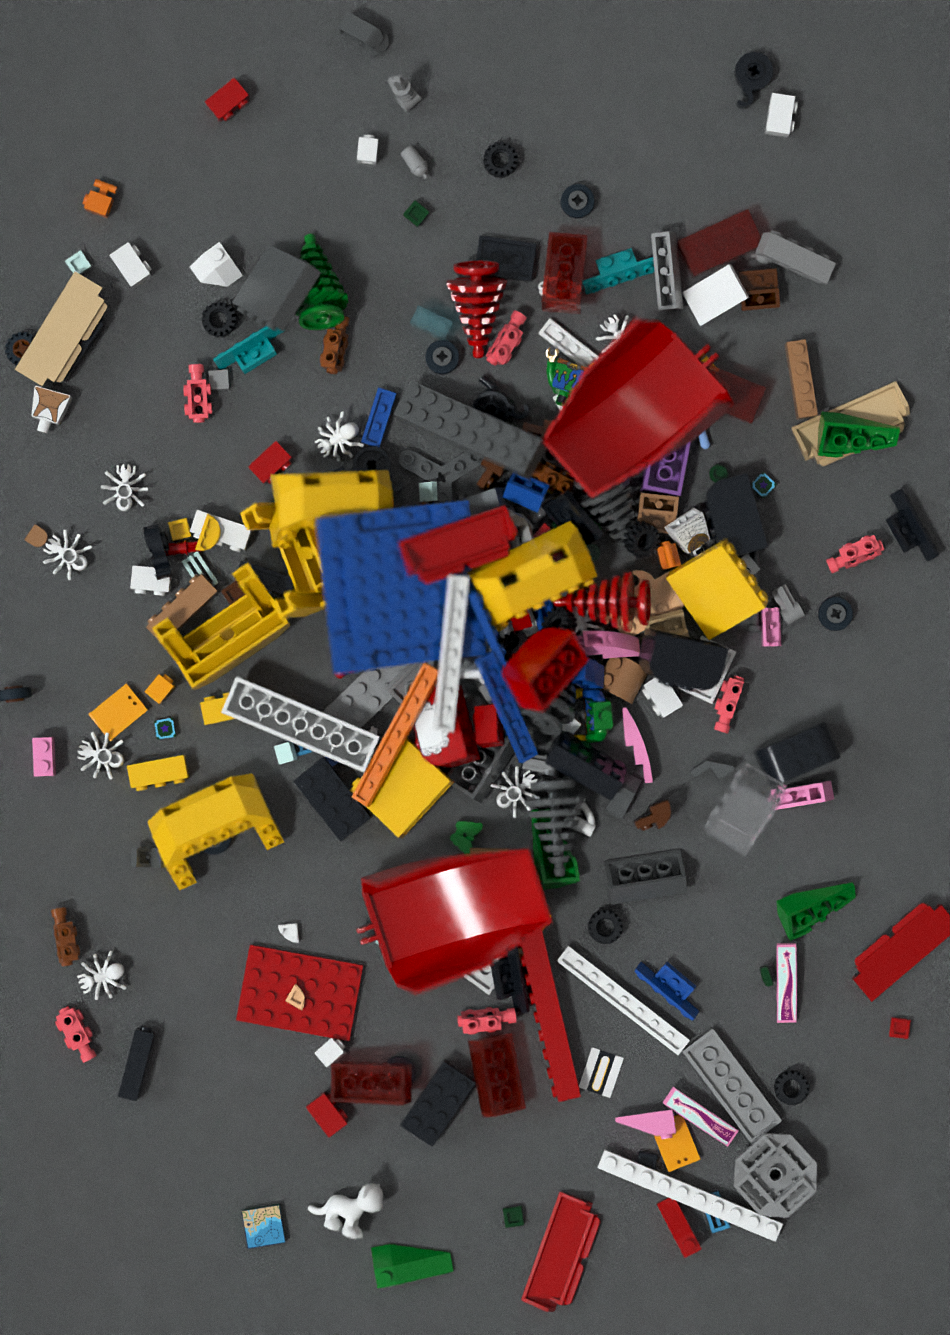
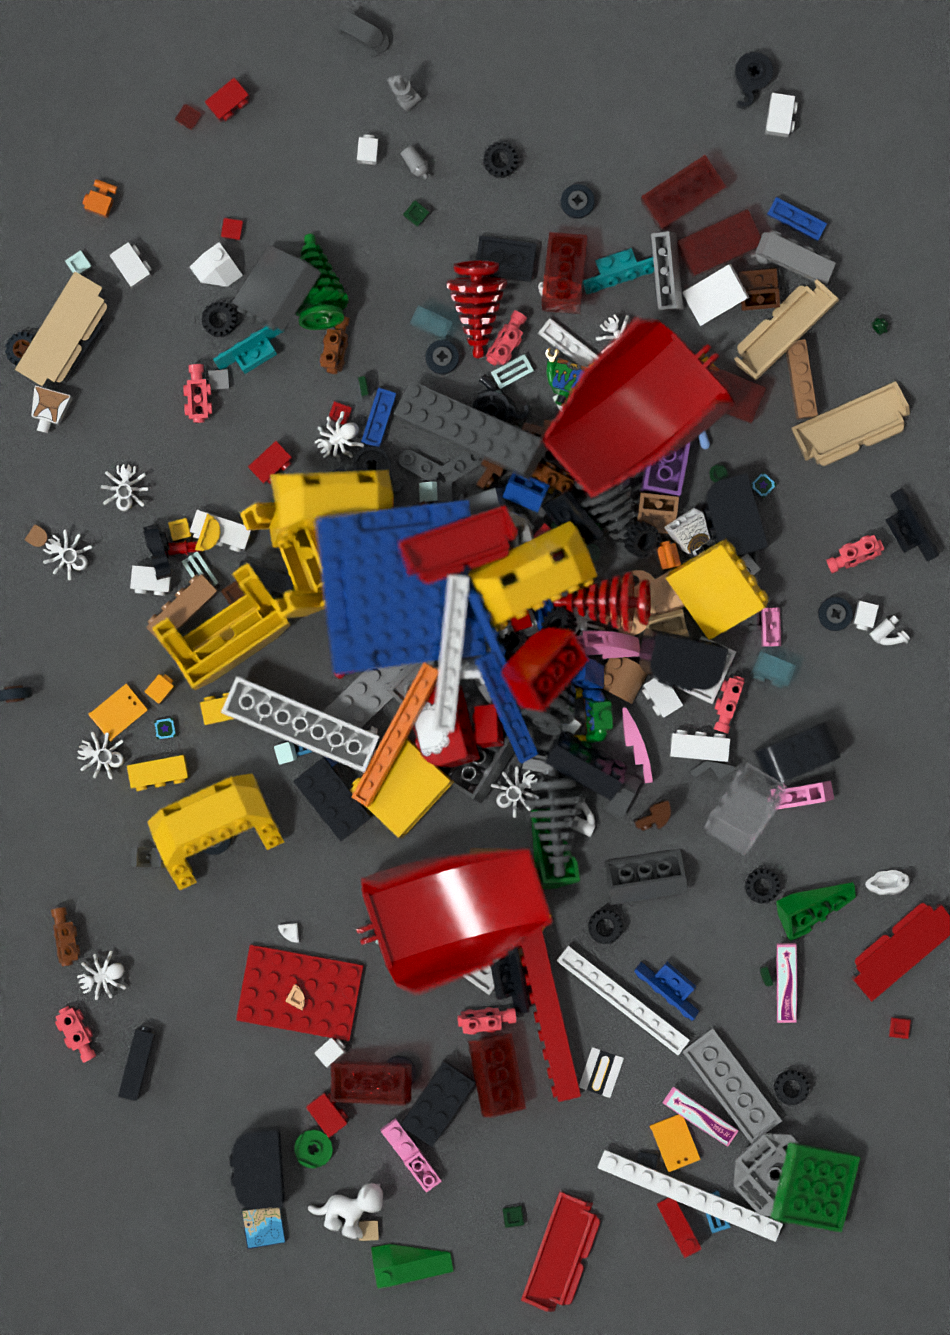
bright pink brick [32,737,56,777] -> none
green animal [450,821,483,855] -> none
bright pink slope [615,1110,676,1139] -> none
light grey piece [771,584,805,625] -> none
green wedge [817,411,900,458] -> none
none -> clear red tile [175,104,201,130]
none -> red tile [221,218,243,241]
none -> black brick [229,1126,285,1210]
none -> green plate [294,1129,333,1169]
none -> red tile [329,401,352,425]
none -> dark green tile [358,376,369,398]
none -> tan tile [359,1220,379,1241]
none -> bright pink slope [380,1118,442,1193]
none -> light aqua tile [491,354,534,389]
none -> clear red brick [640,155,726,232]
none -> white brick [669,730,730,762]
none -> tan slope [734,279,839,380]
none -> black tyre [745,869,780,904]
none -> clear light blue brick [751,651,796,689]
none -> blue plate [767,197,827,242]
none -> green piece [770,1142,860,1232]
none -> white brick [852,601,879,631]
none -> white arm [865,870,910,895]
none -> white plant [869,615,910,645]
none -> dark green plate [871,317,889,335]

